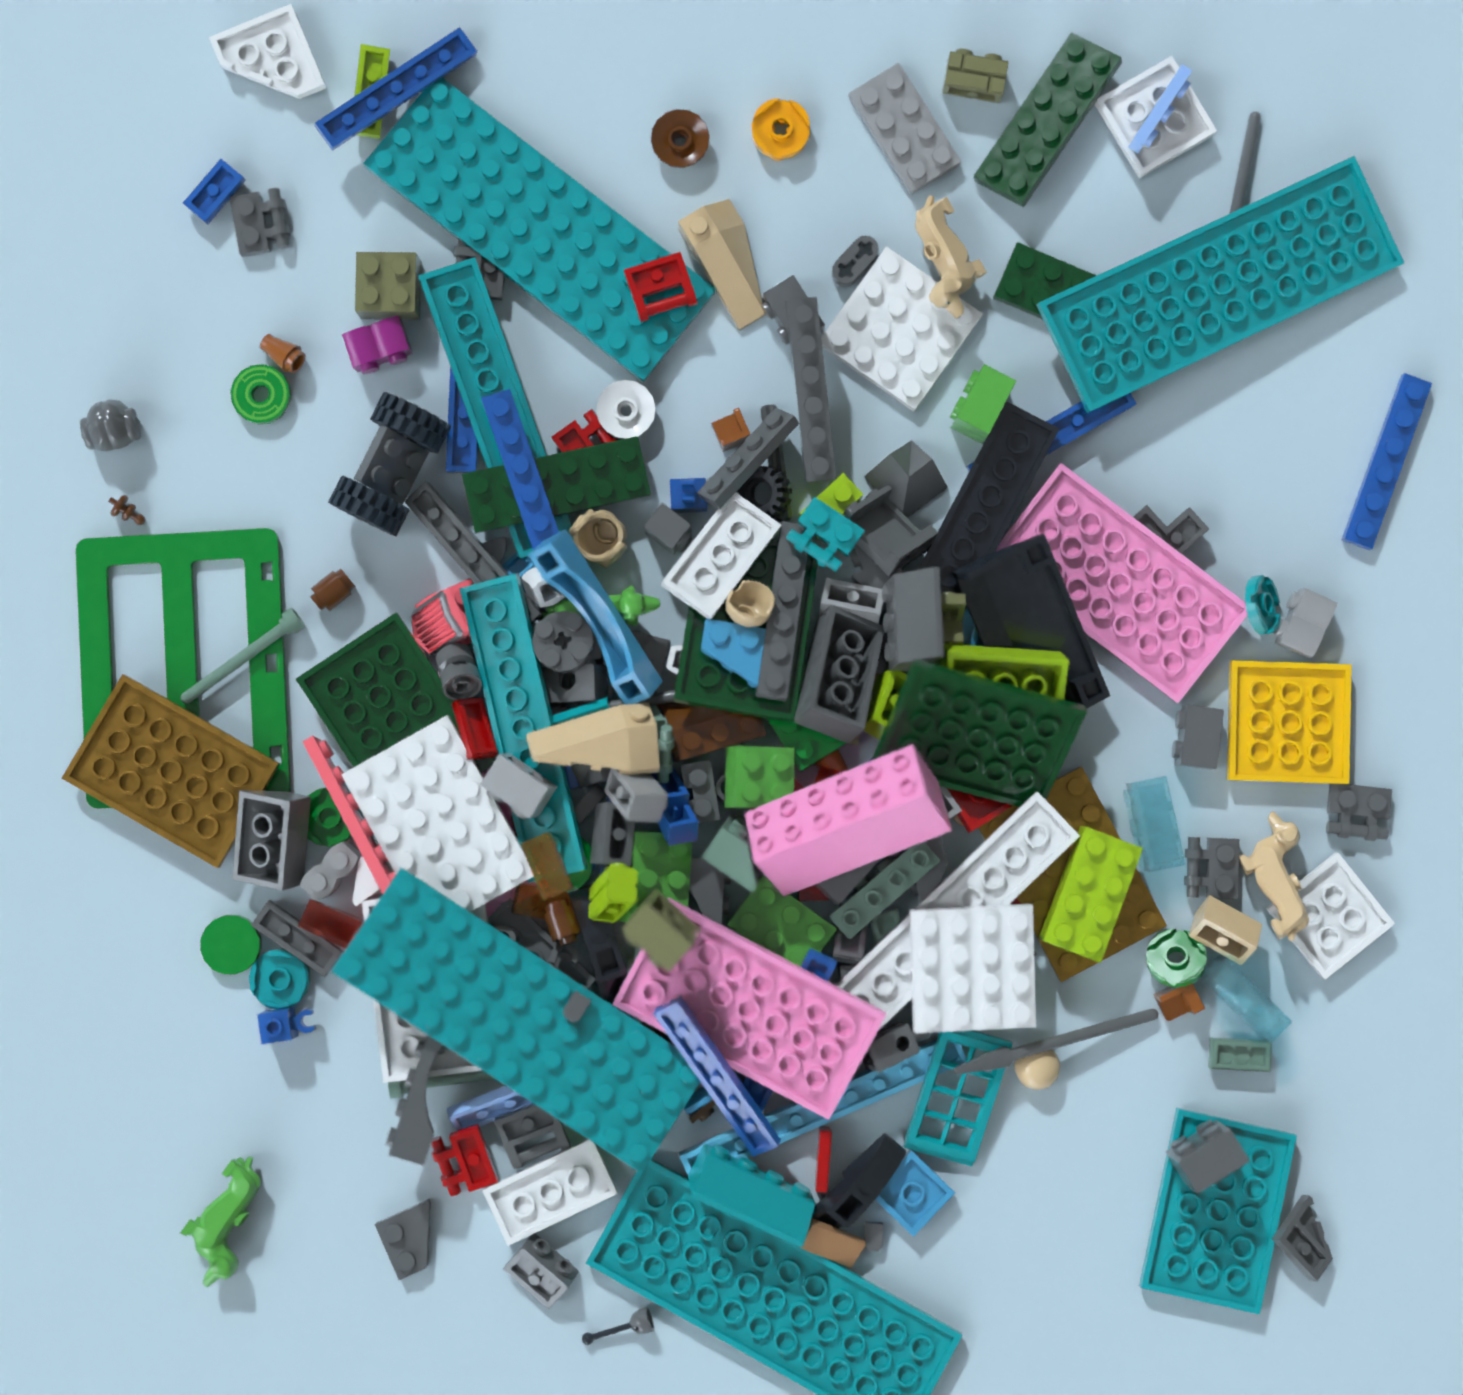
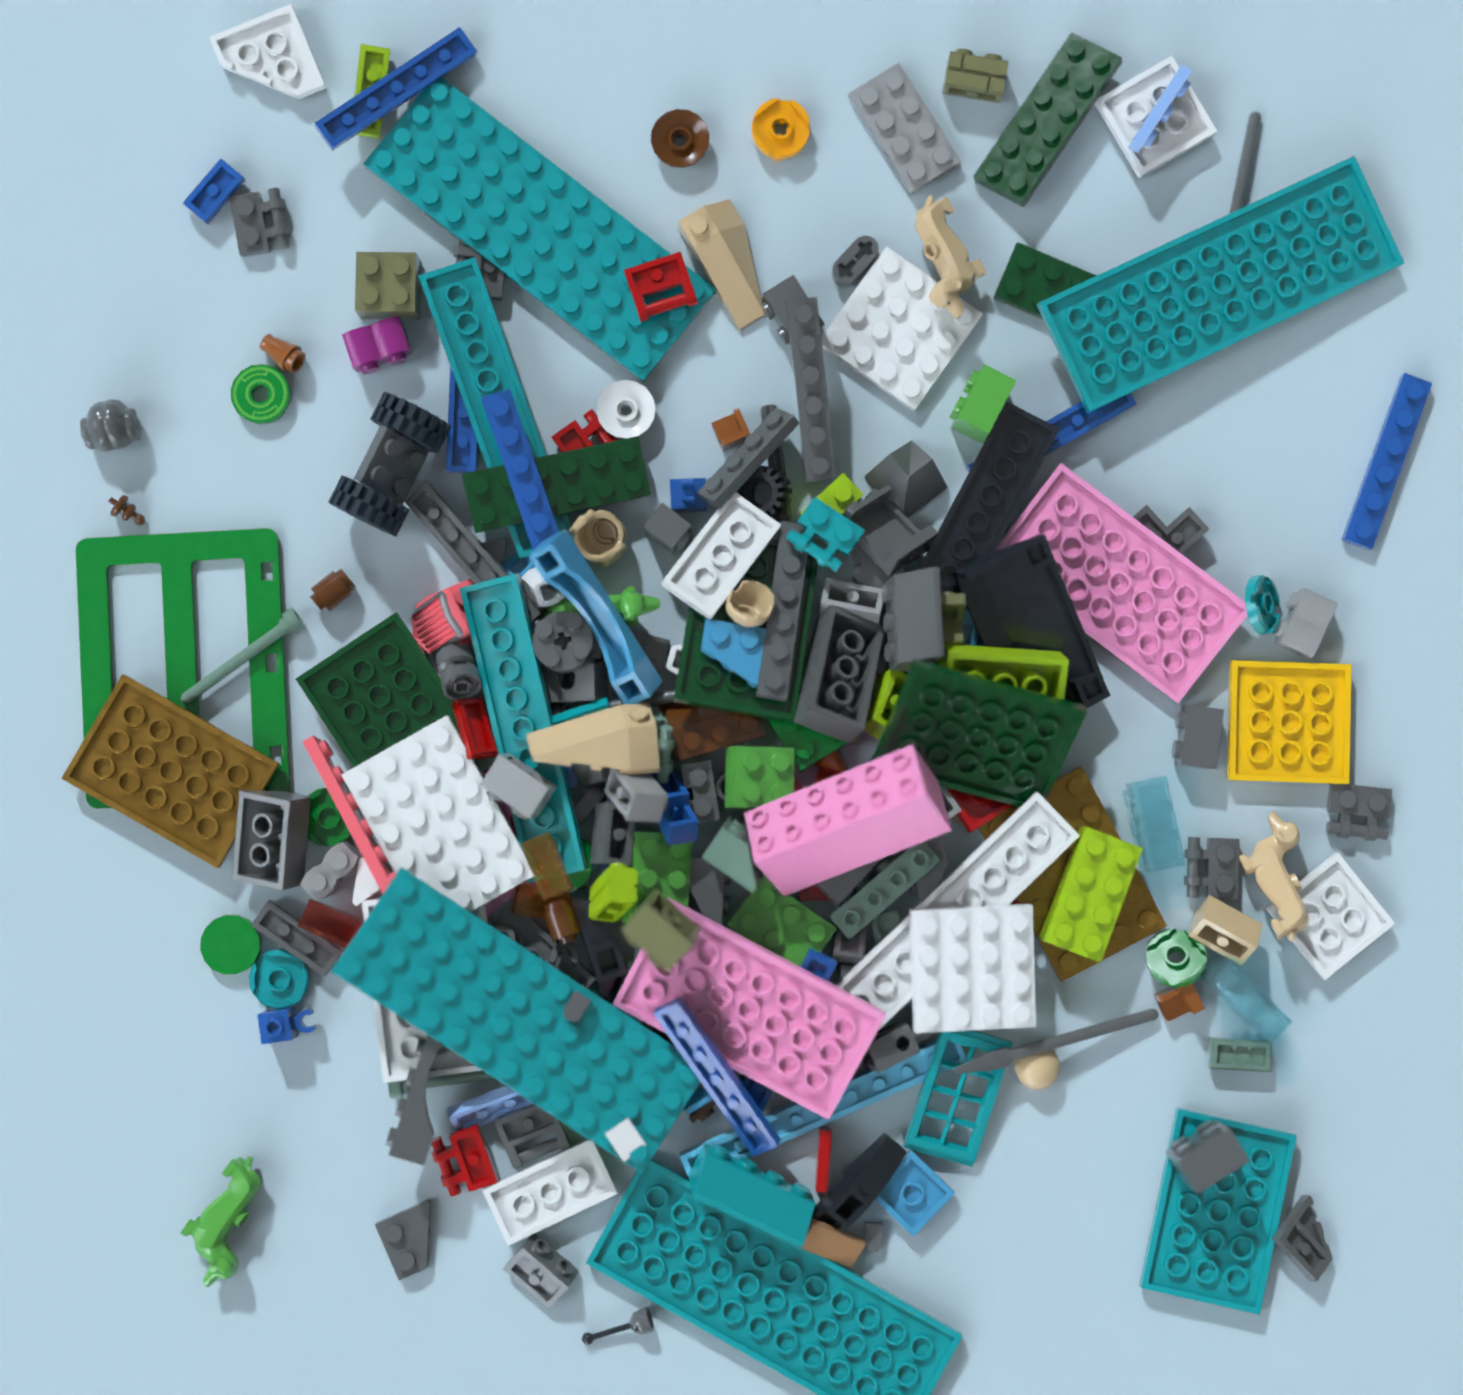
none -> white sticker [605,1118,646,1162]

